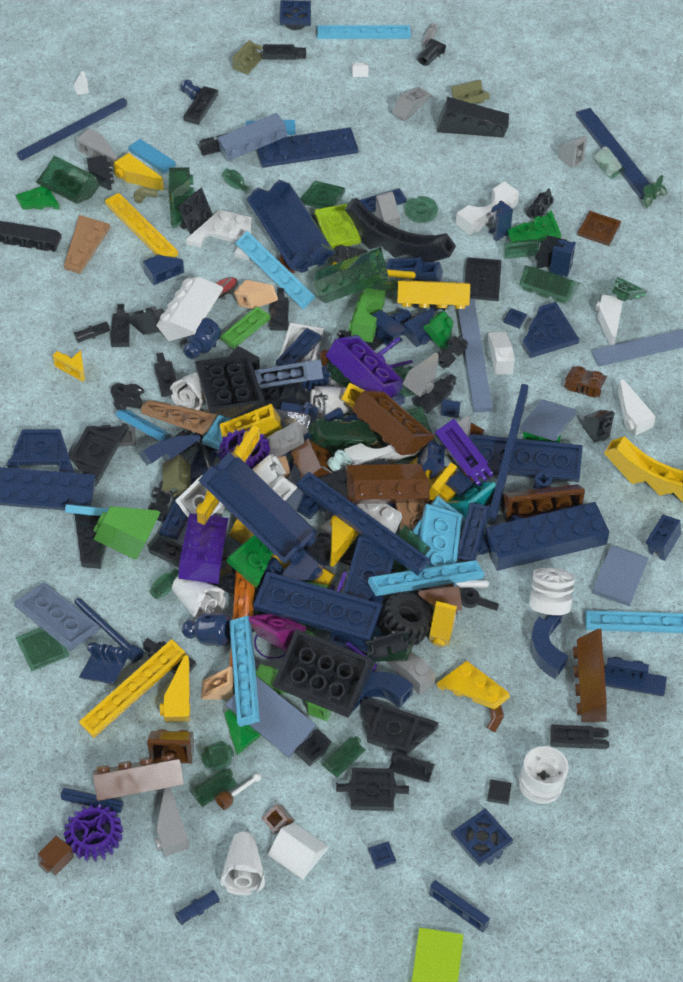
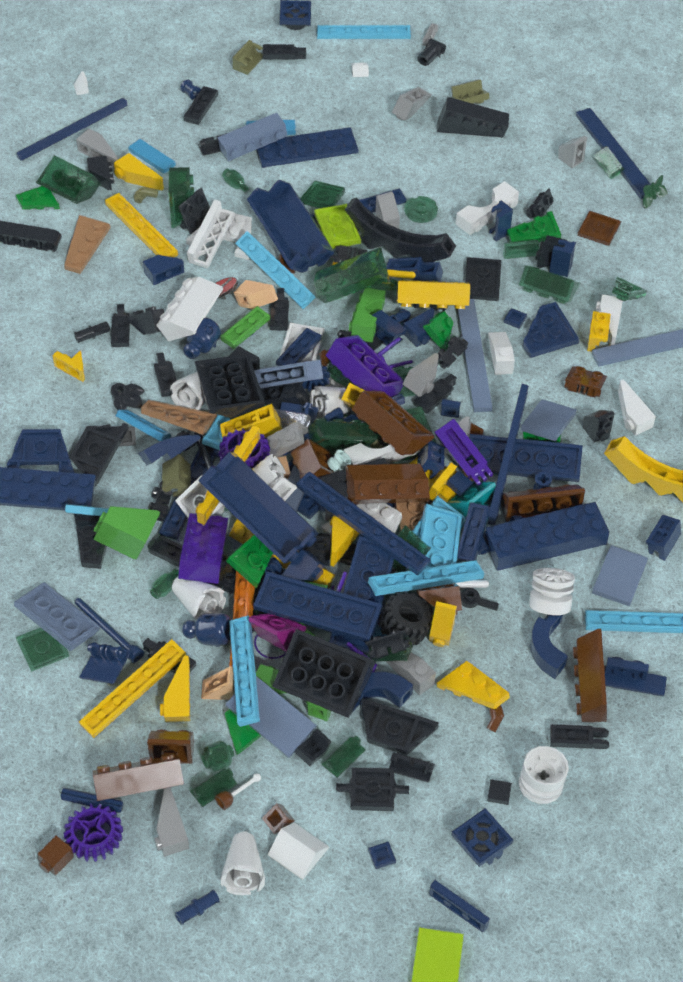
none -> white fence [187,199,235,268]
none -> yellow bracket [587,311,611,352]

